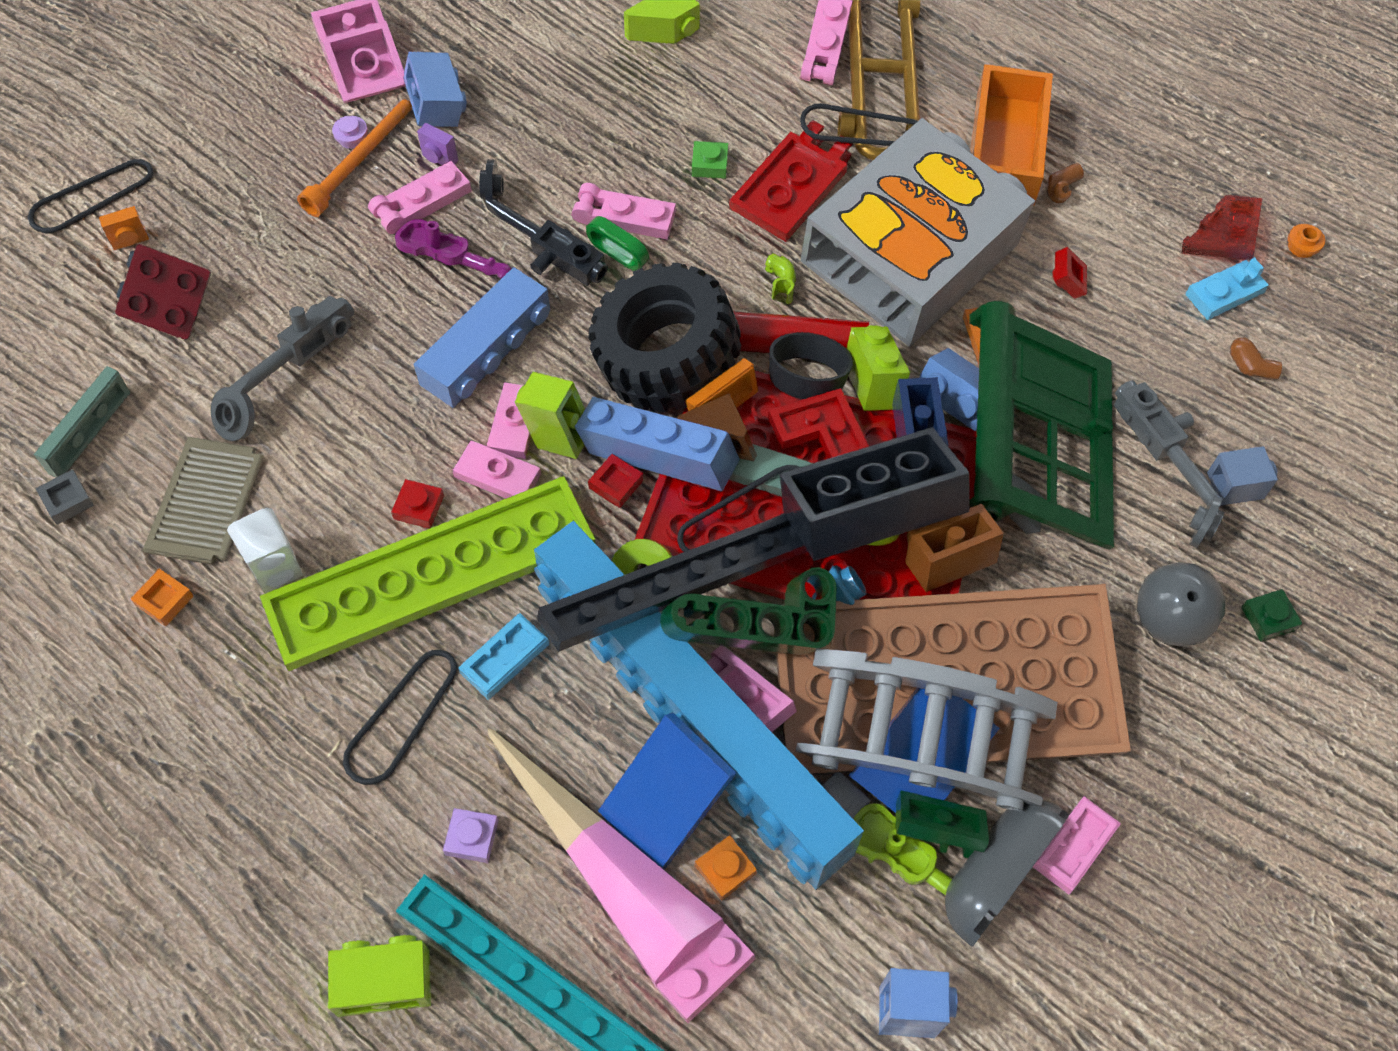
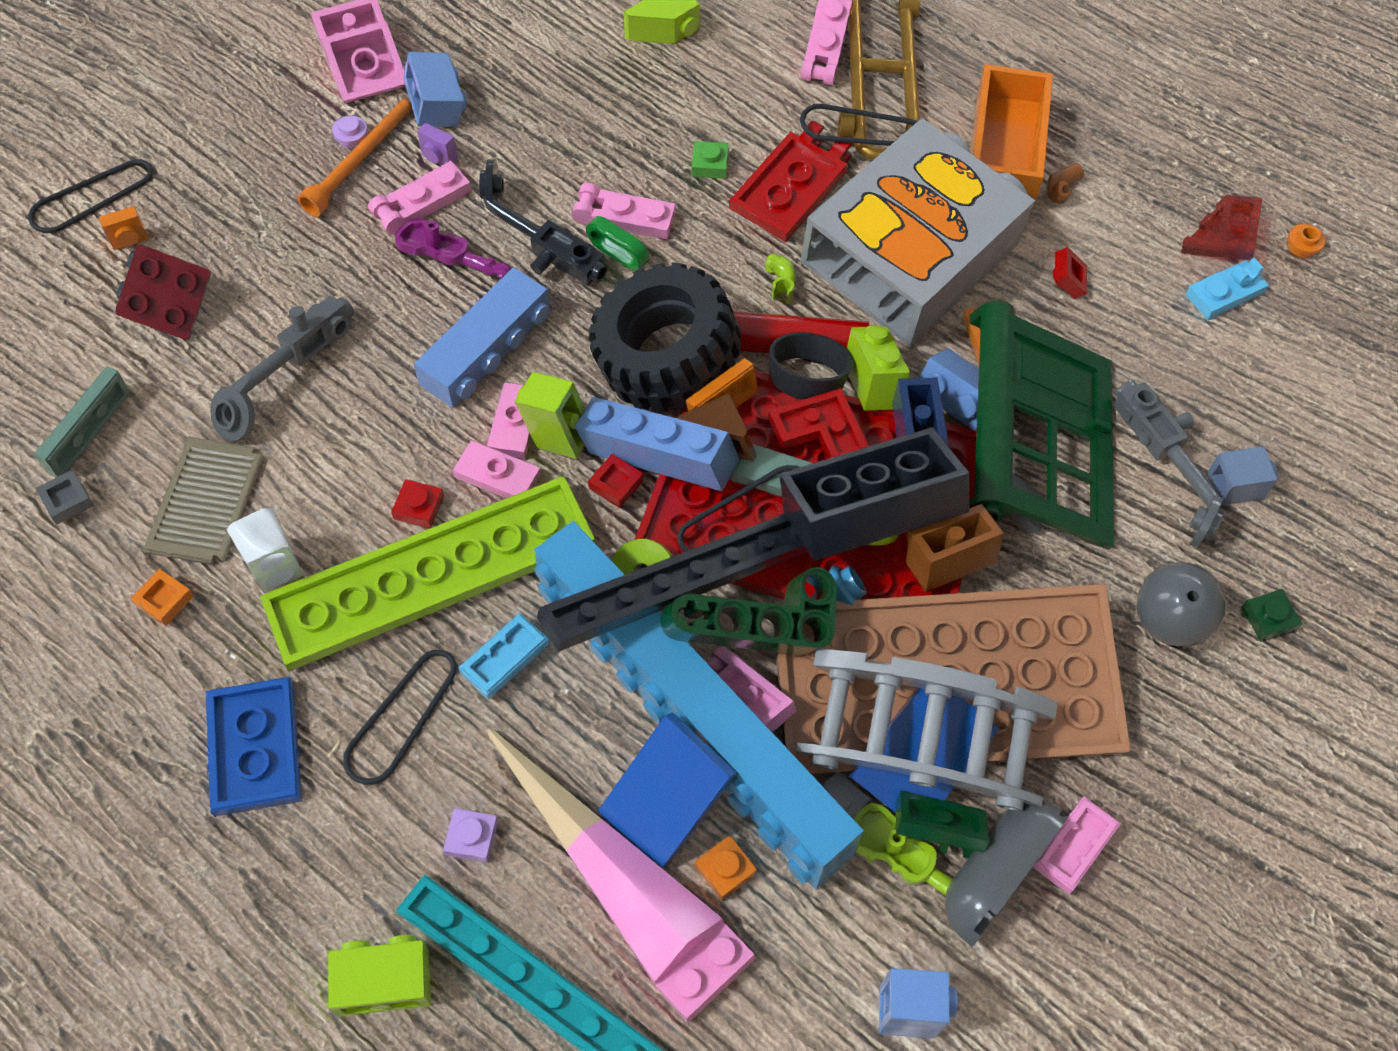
dark orange arm [1230,337,1282,380] -> none
none -> blue tile [205,676,302,817]

